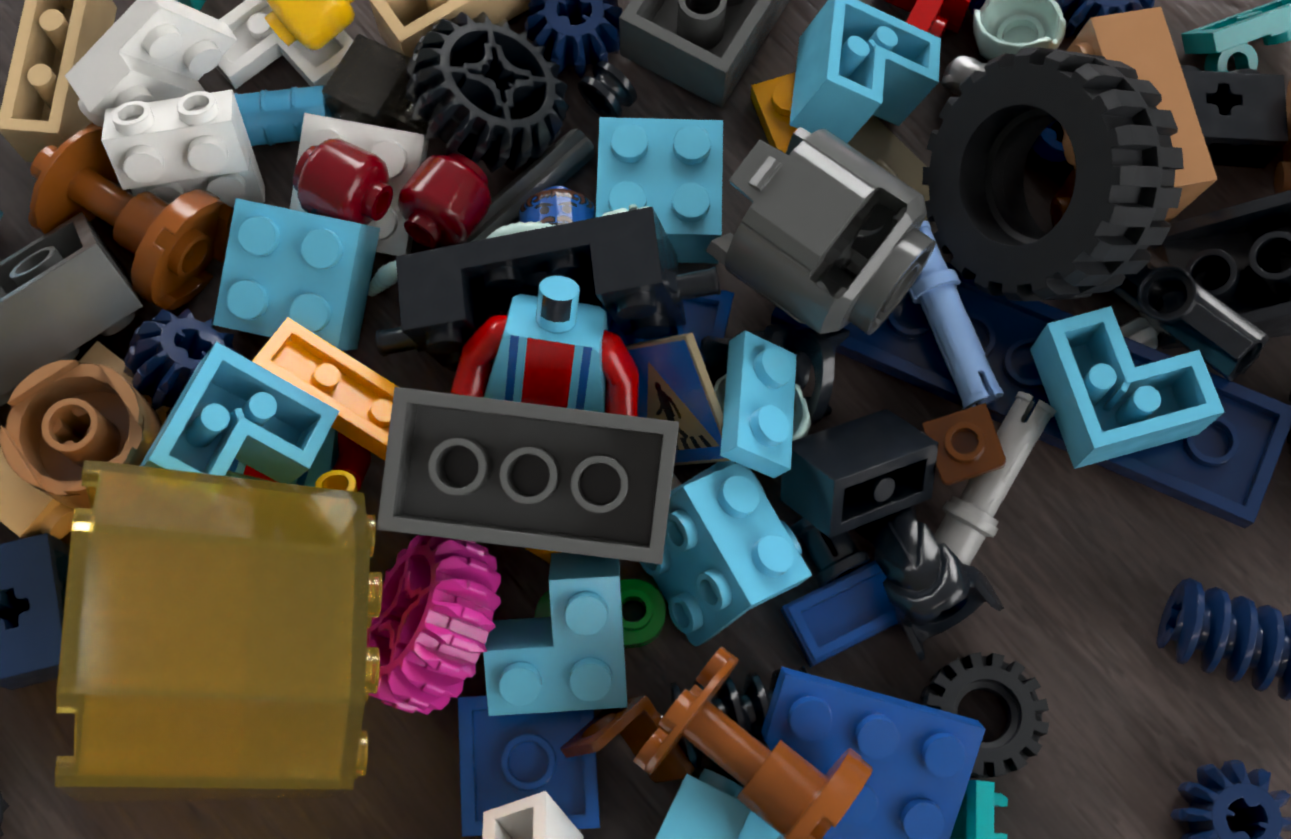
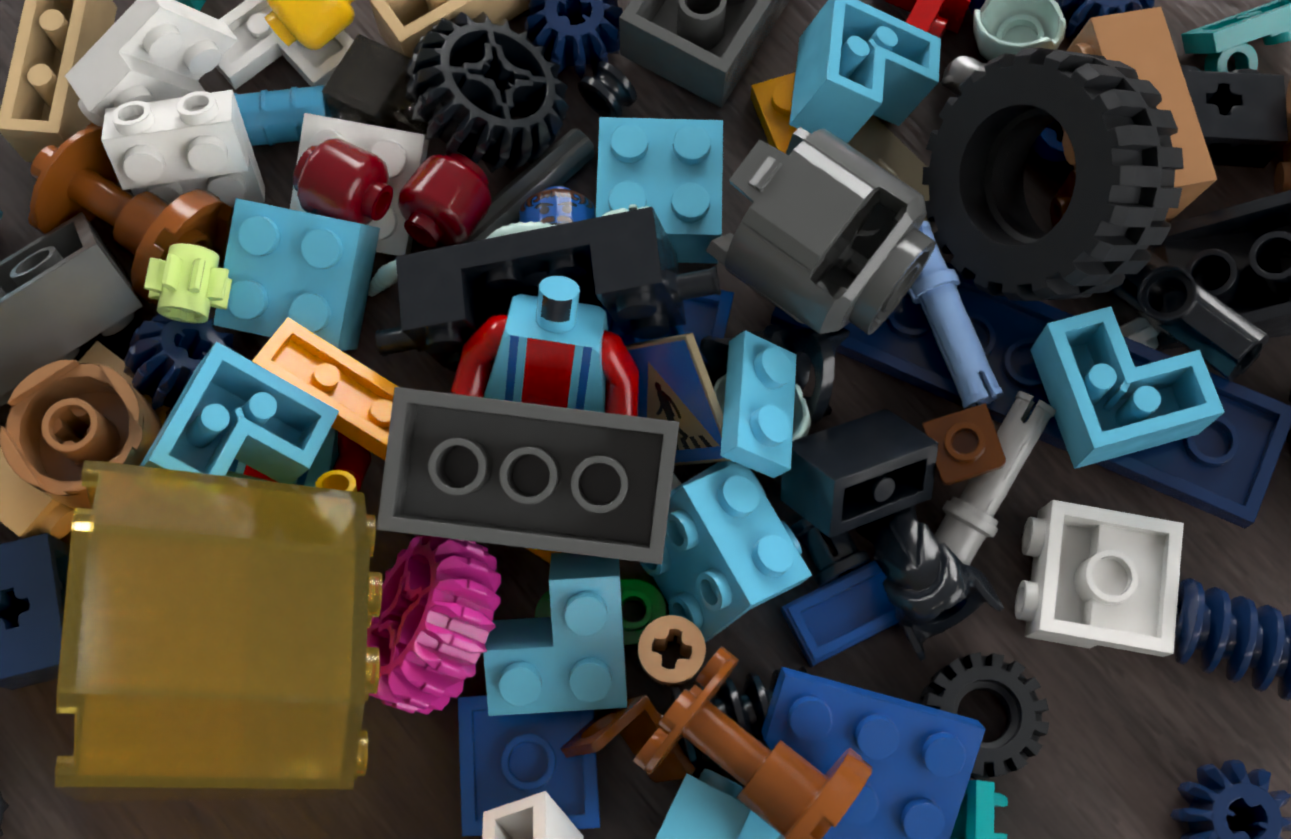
none -> yellowish green gear [144,243,232,323]
none -> light nougat bush [638,615,706,686]
none -> white plate [1015,500,1184,657]

